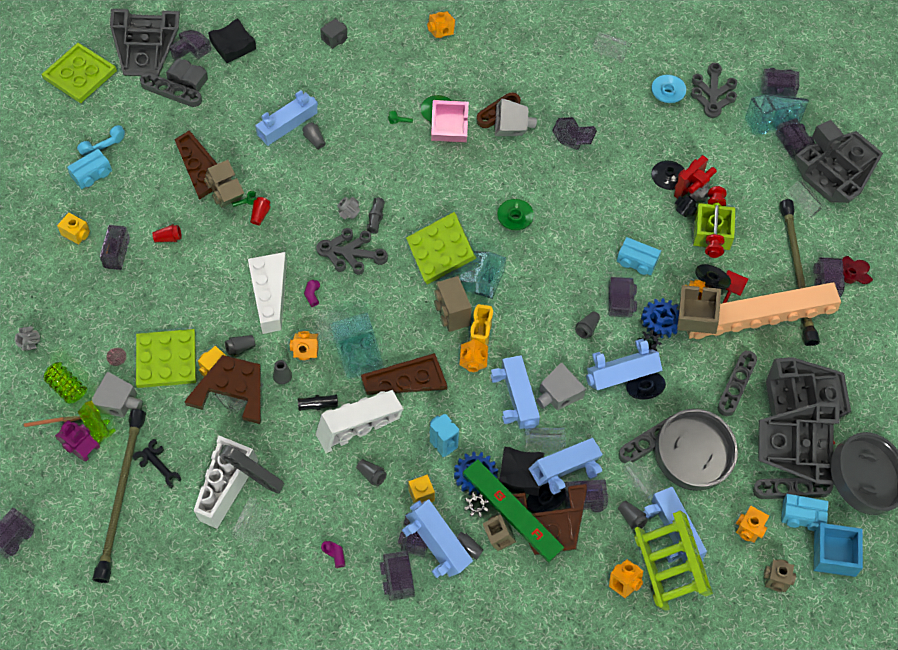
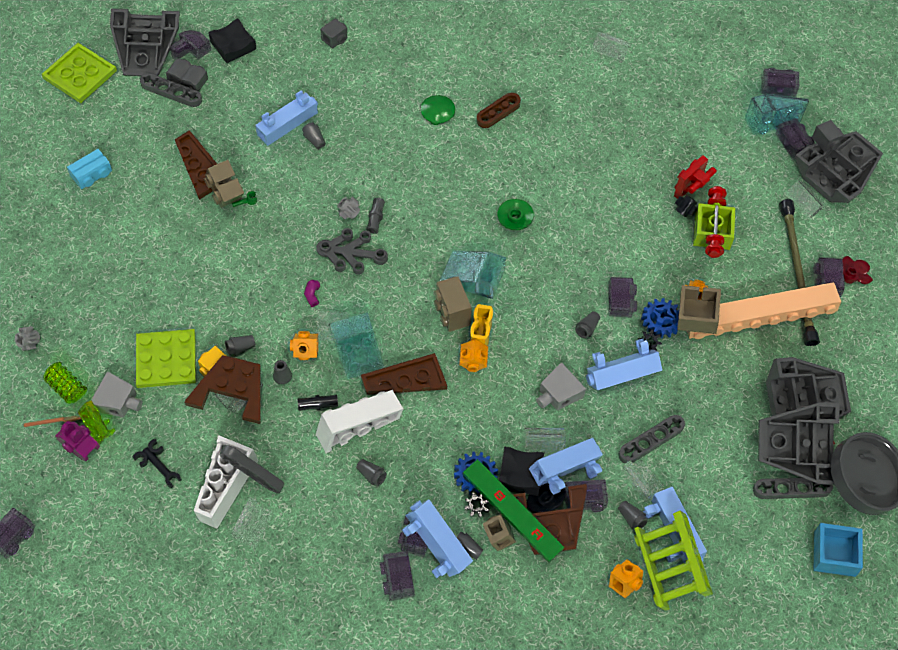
yellow brick [57,212,90,245] -> none
medium azure bar [77,125,125,156] -> none
olive hose [92,409,146,583] -> none
brick [99,225,130,270] -> none
piece [106,348,127,366] -> none
red cone [152,224,182,243] -> none
white wedge [248,252,287,334] -> none
red cone [250,197,271,226] -> none
magenta arm [321,541,346,568] -> none
green hand [388,111,413,124] -> none
lime plate [406,212,477,284] -> none
yellow brick [408,474,435,503] -> none
light orange brick [427,11,455,38] -> none
medium azure brick [430,414,459,457] -> none
bright pink piece [431,100,469,142] -> none
light blue brick [491,355,540,430] -> none
light grey torso [495,99,537,136] -> none
brick [552,117,597,150] -> none
medium azure brick [617,237,661,275] -> none
black dish [626,373,666,400] -> none
medium azure dish [651,75,686,103] -> none
black dish [651,160,685,190] -> none
piece [655,409,738,491] -> none
light grey gear [690,183,710,201] -> none
dark grey plant [691,62,737,118] -> none
black dish [695,264,731,290] -> none
dark grey beam [717,351,757,416] -> none
red piece [723,270,748,303] -> none
light orange brick [736,506,769,543] -> none
dark tan brick [763,559,796,592] -> none
medium azure brick [781,494,828,531] -> none

